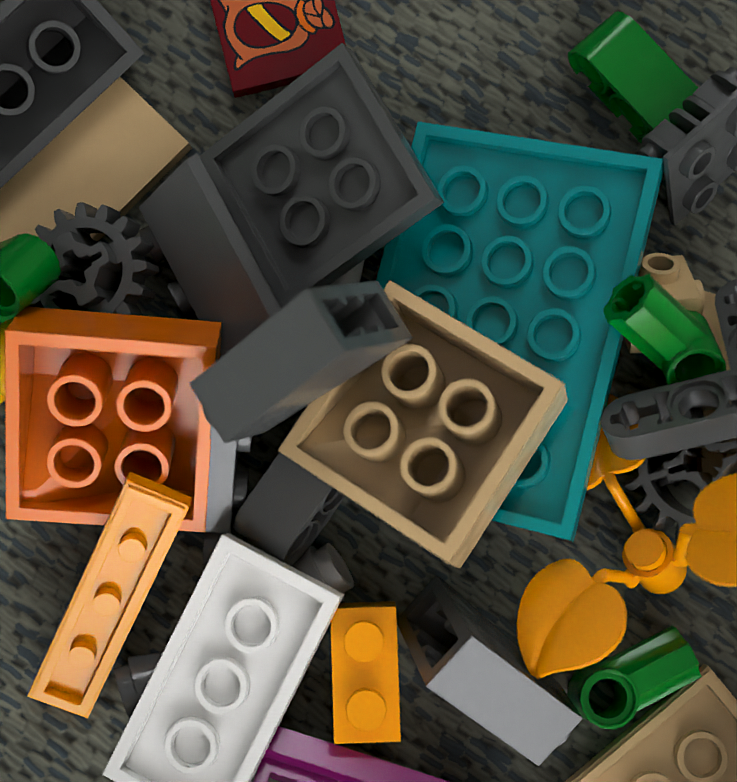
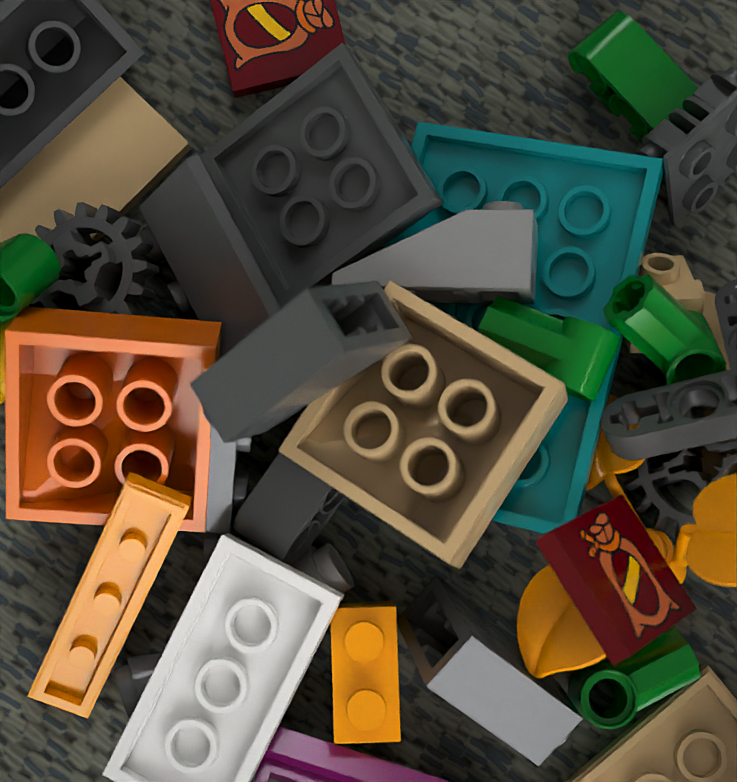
none -> light grey slope [332,201,538,304]
none -> green piece [478,296,622,403]
none -> dark red tile [536,495,697,665]

